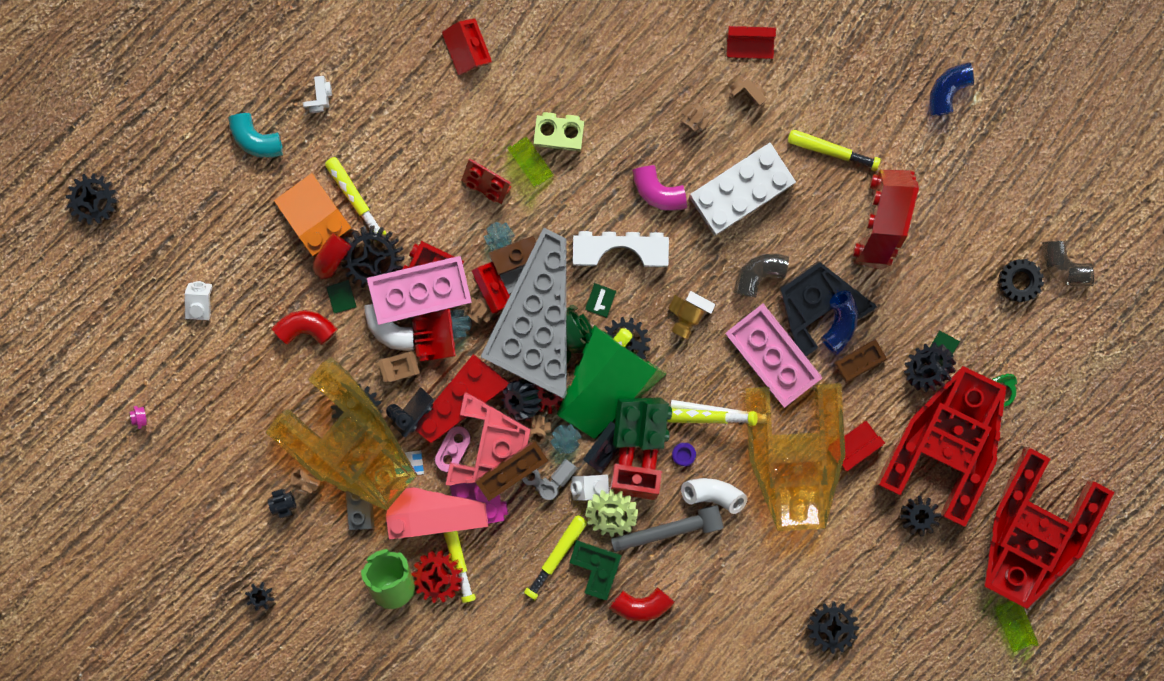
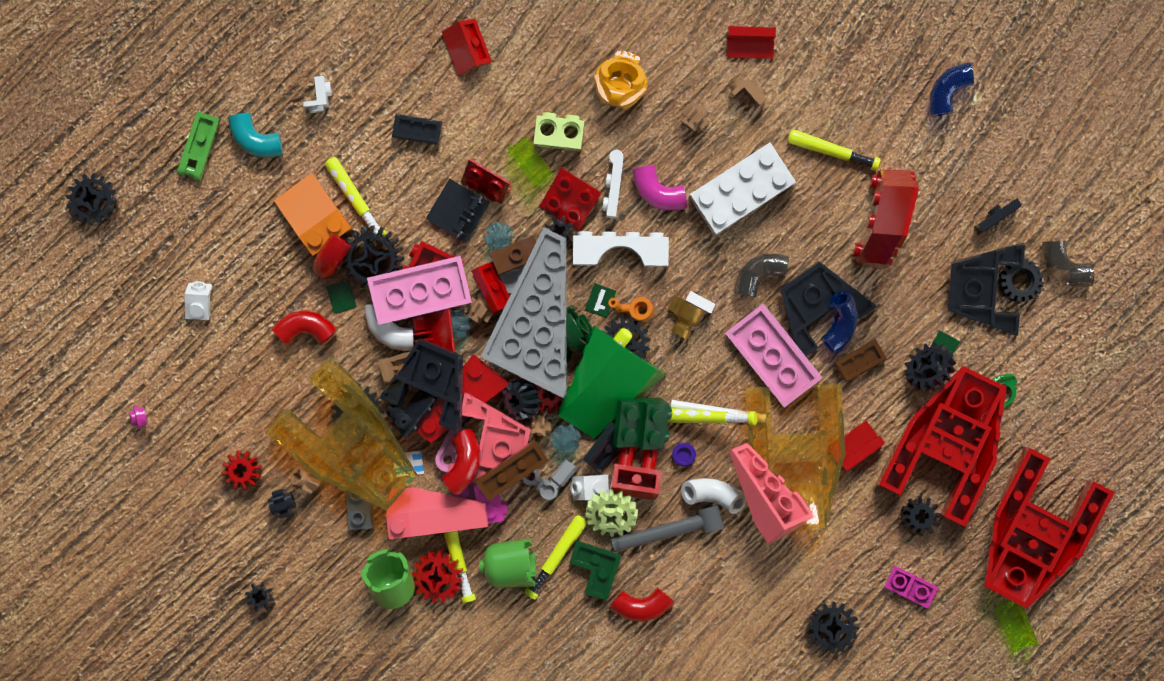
none -> bright green plate [177,111,221,182]
none -> red gear [221,450,262,490]
none -> black wing [380,339,463,432]
none -> black plate [392,114,443,146]
none -> black hinge [426,178,490,243]
none -> red cylinder [442,429,481,495]
none -> bright green cylinder [480,539,537,588]
none -> red hinge [539,167,602,231]
none -> black gear [545,216,574,243]
none -> light orange helmet [593,51,648,109]
none -> white plate [602,150,624,219]
none -> orange plate [608,297,655,322]
none -> coral wedge [729,443,815,544]
none -> dark pink slope [884,566,939,609]
none -> black wing [947,243,1025,336]
none -> black plate [974,198,1022,233]

